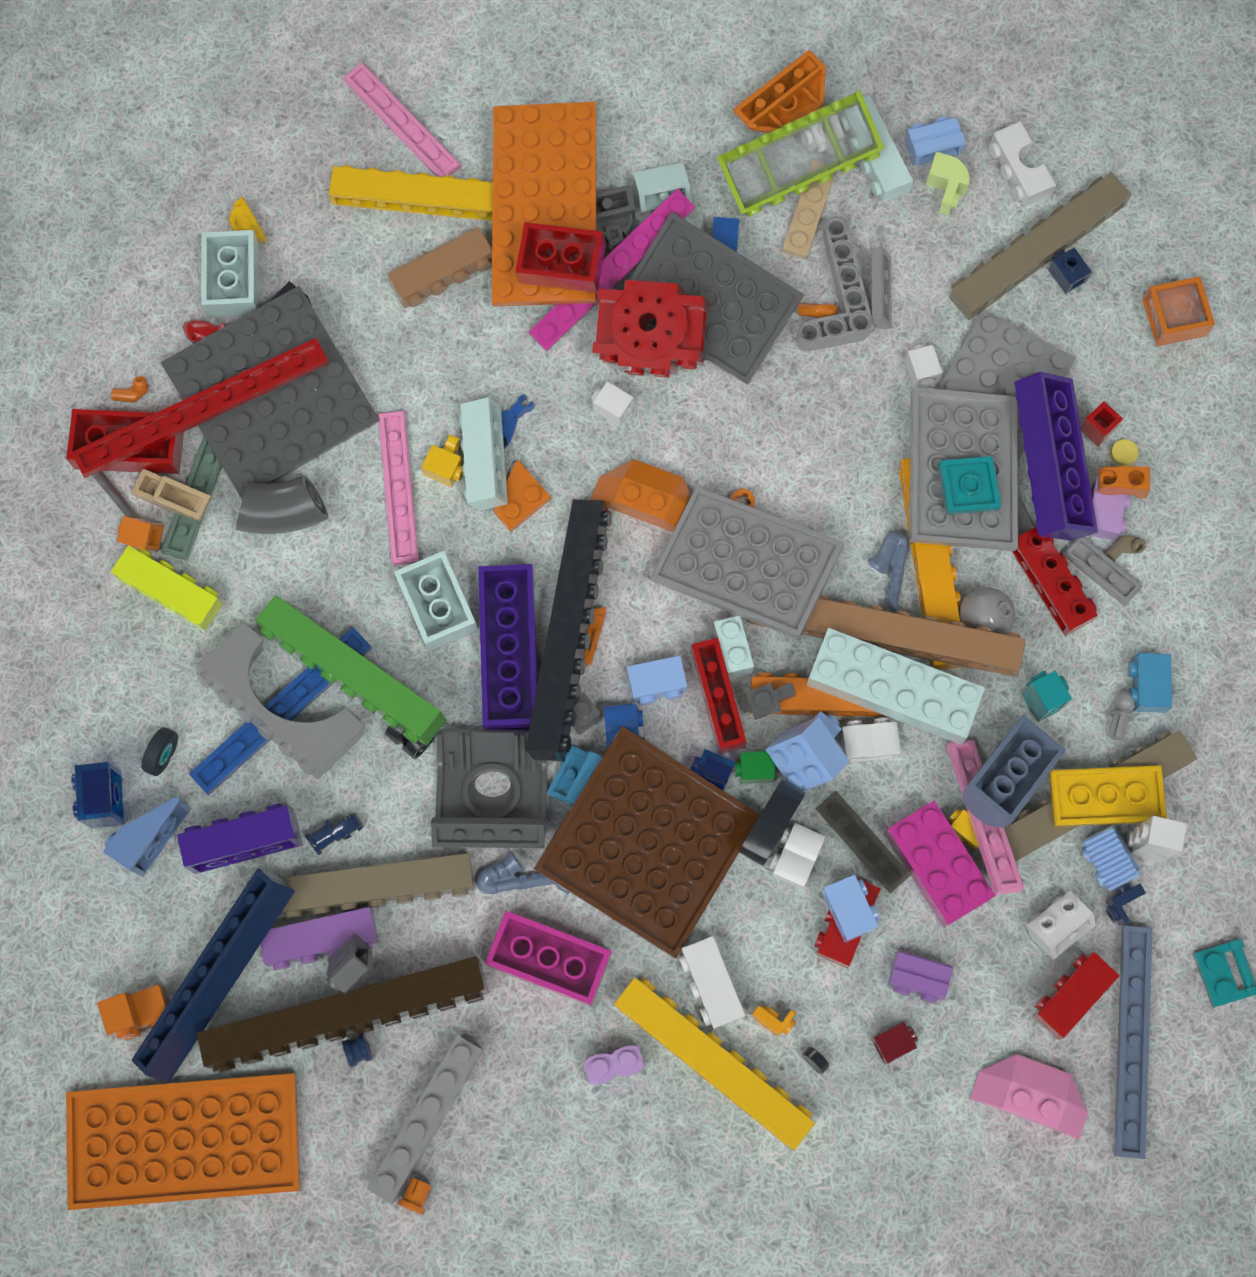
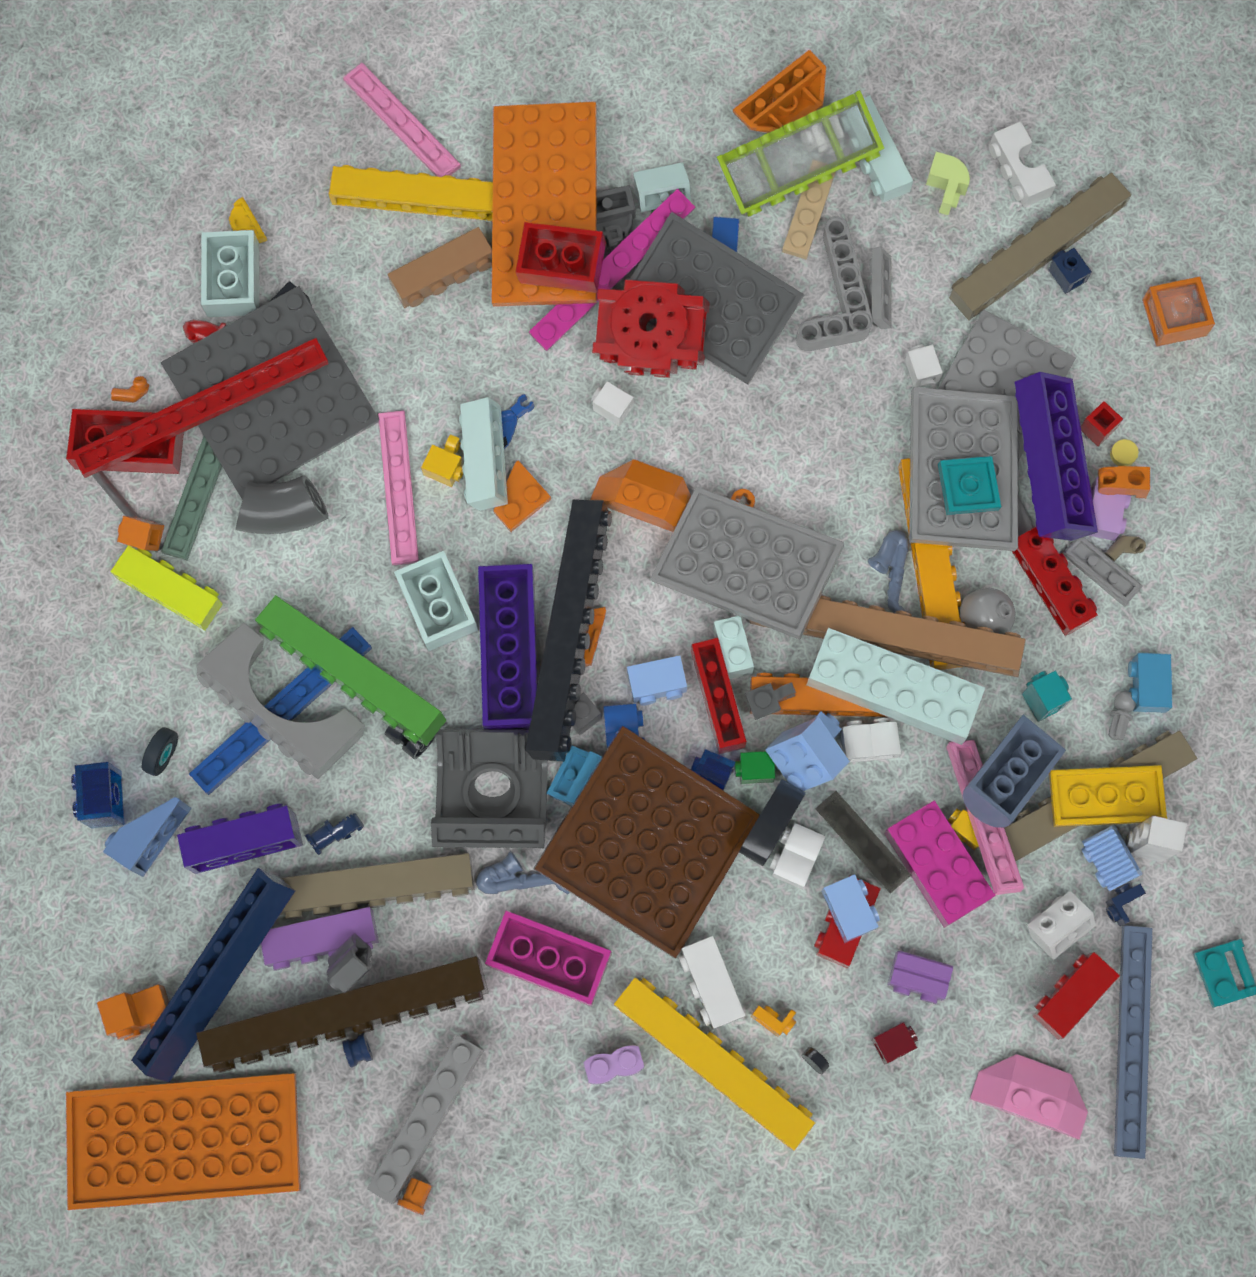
tan slope [132,469,212,521] -> none
orange arm [798,303,838,318] -> none
light blue brick [905,117,965,166] -> none

